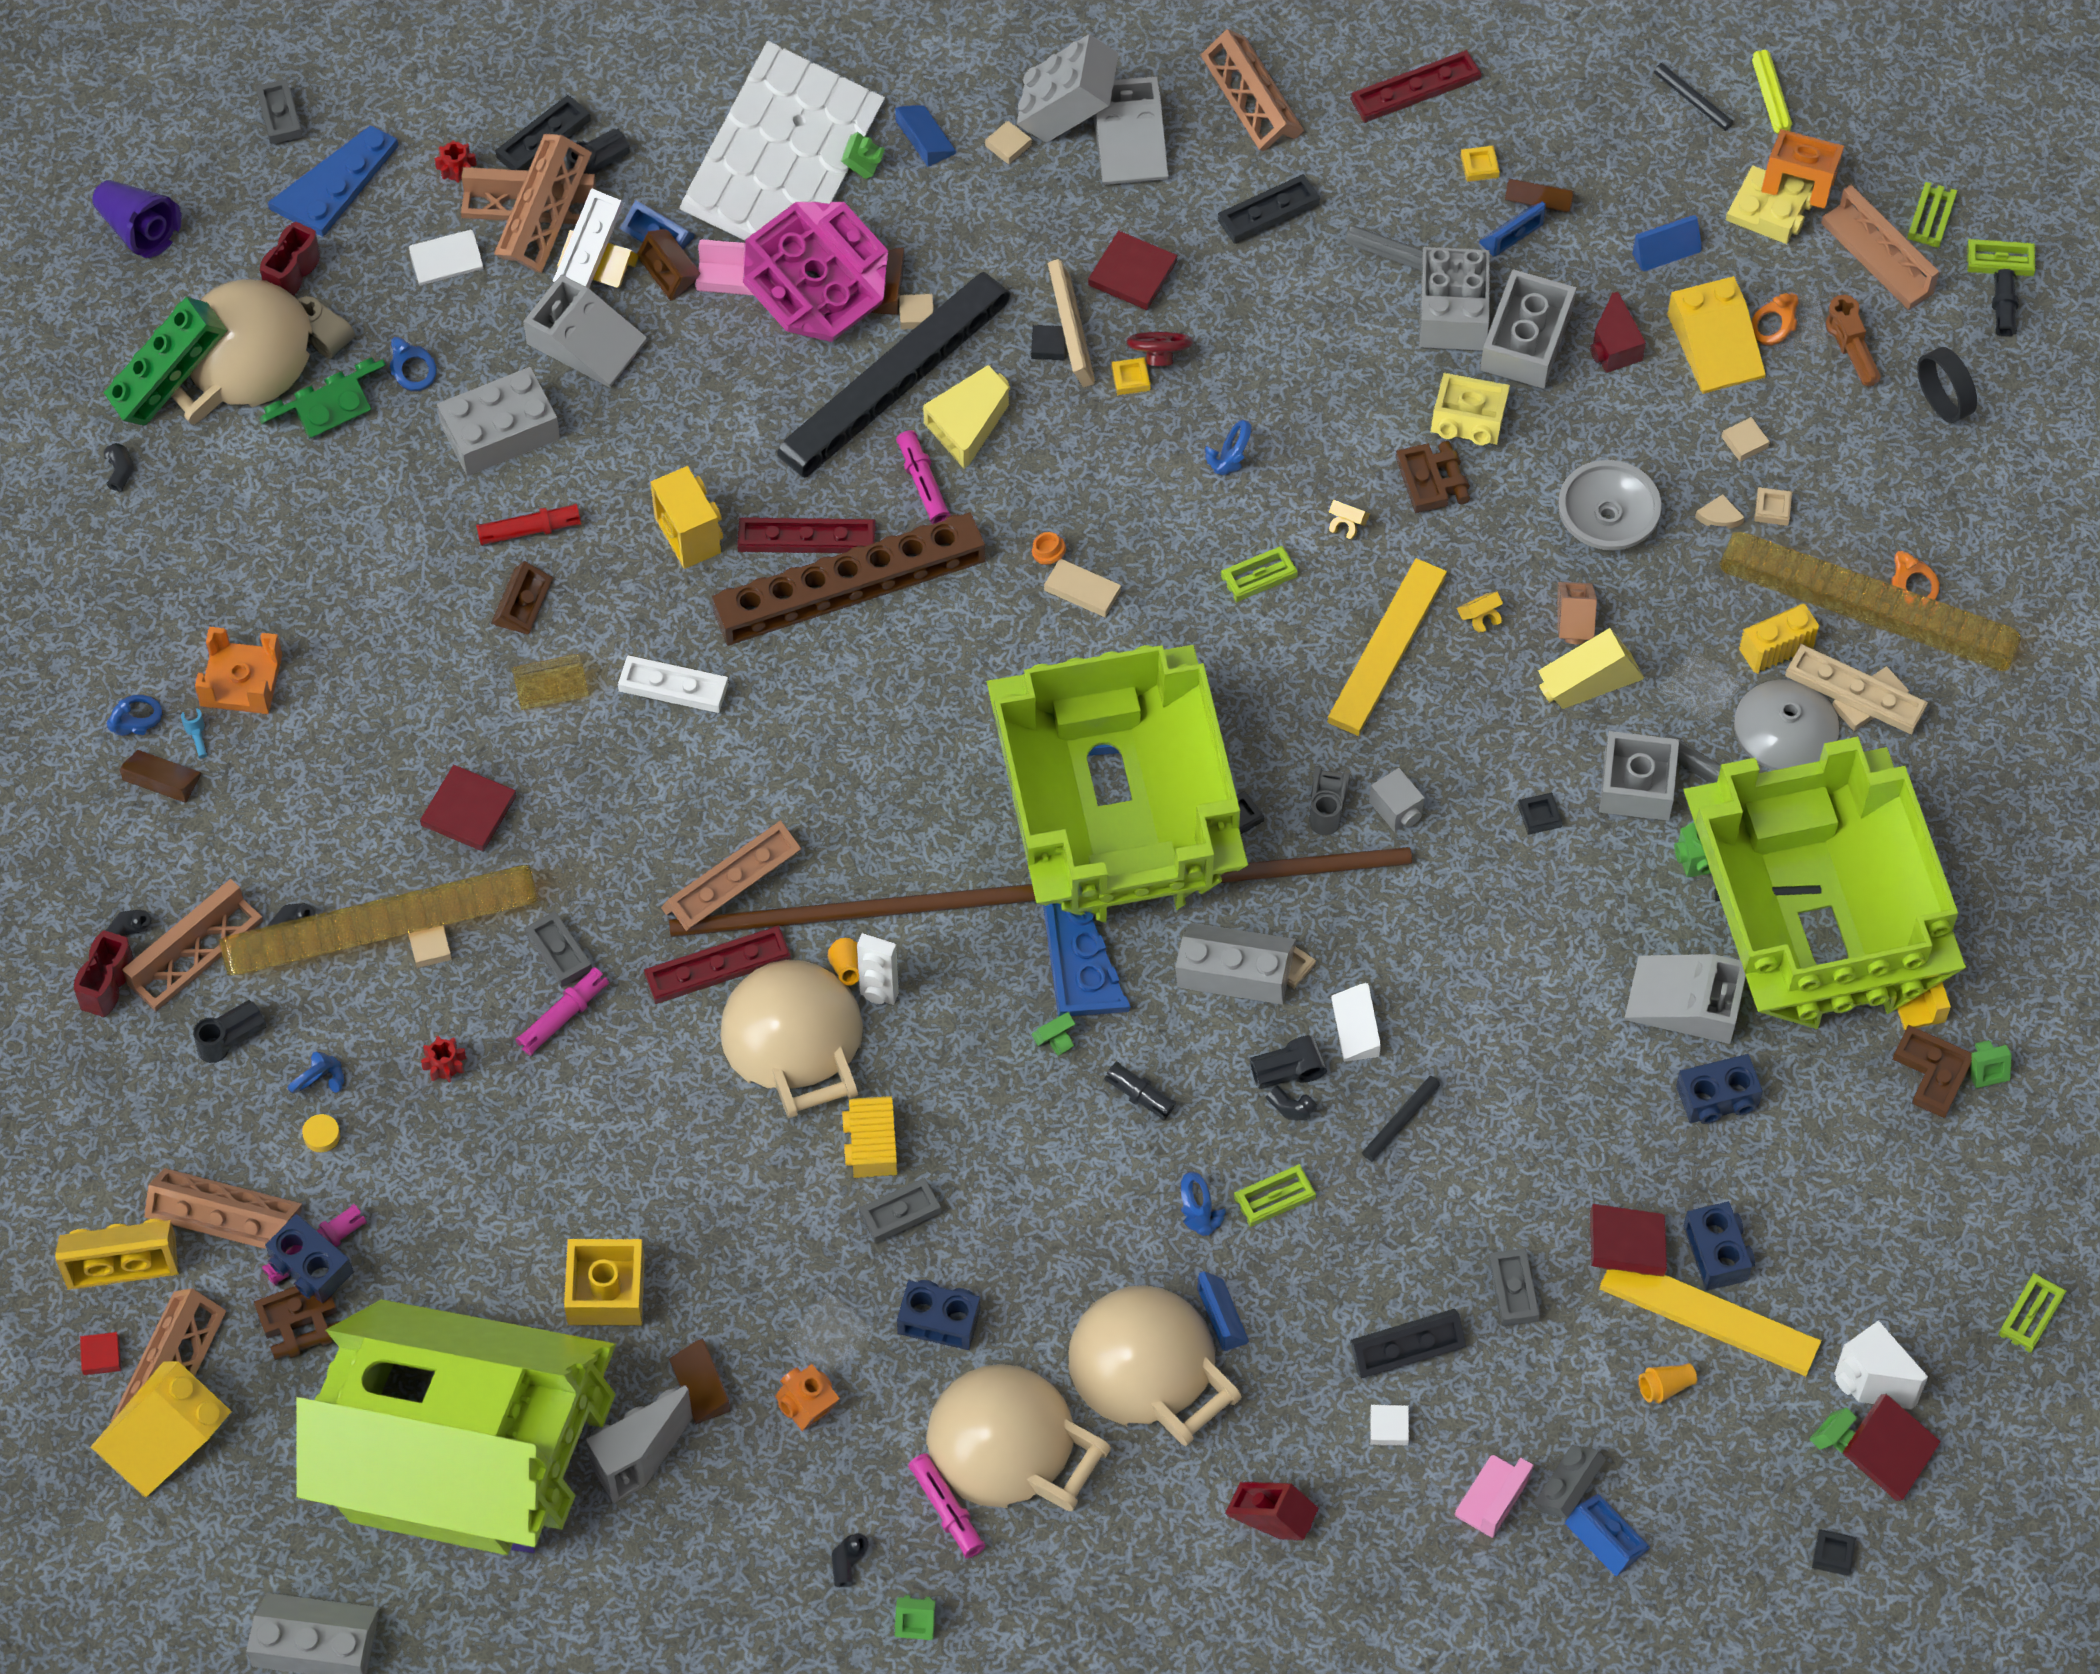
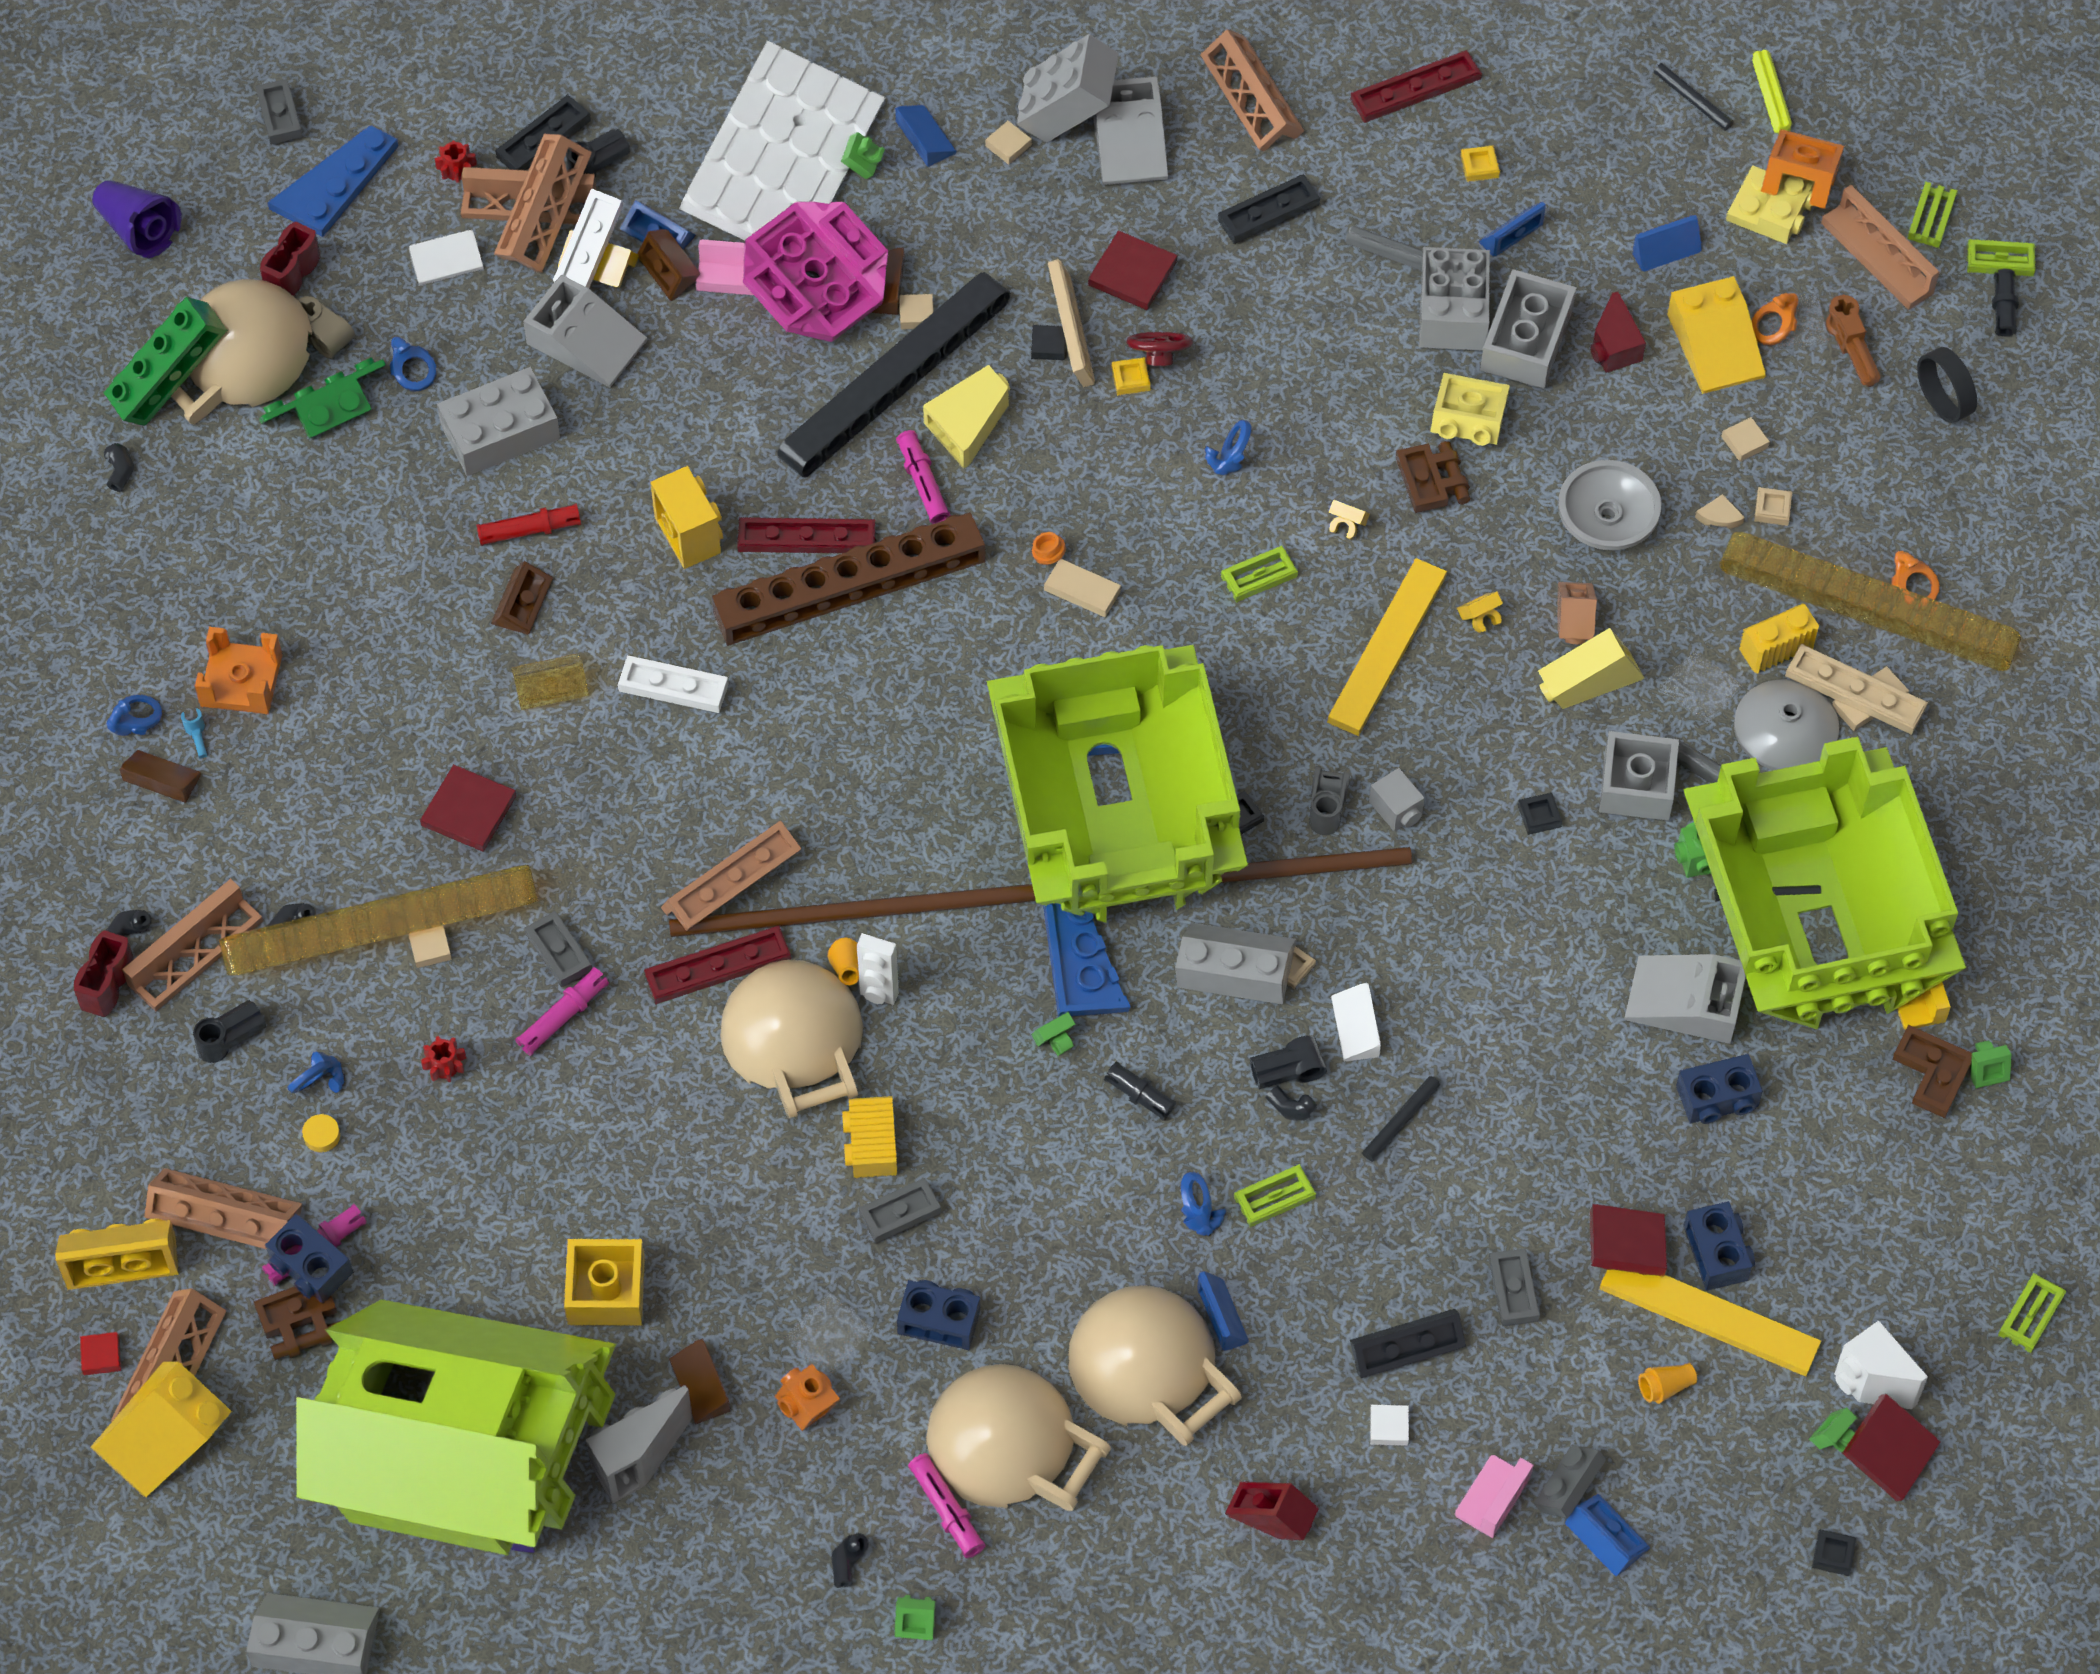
reddish brown slope [1505,179,1575,212] -> none

